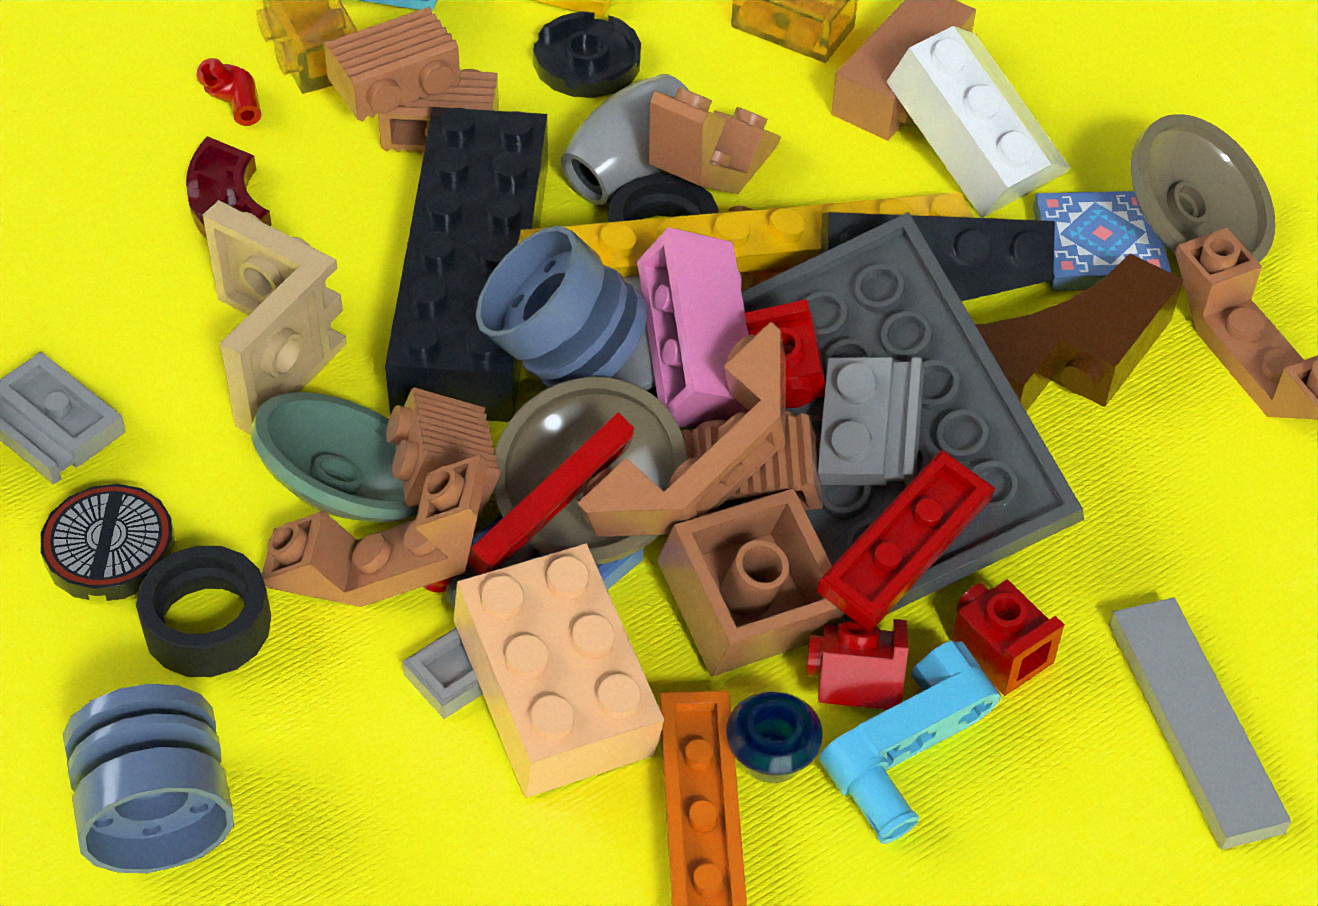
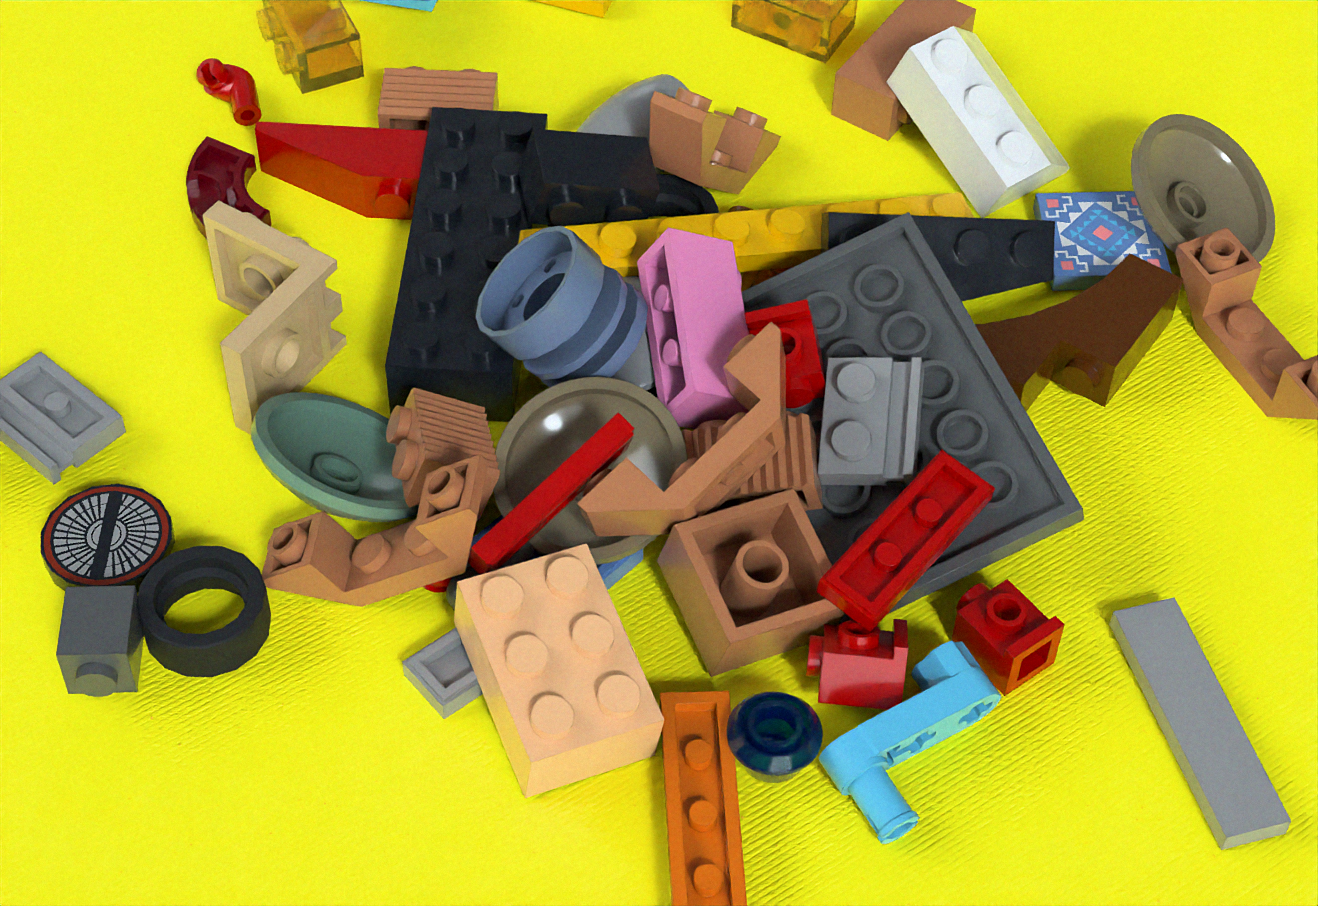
sand blue wheel [63,684,234,873] -> none
nougat brick [324,6,460,122] -> none
black tile [533,11,641,98] -> none
none -> dark grey brick [56,586,144,697]
none -> red slope [255,121,428,220]
none -> black brick [518,129,660,227]

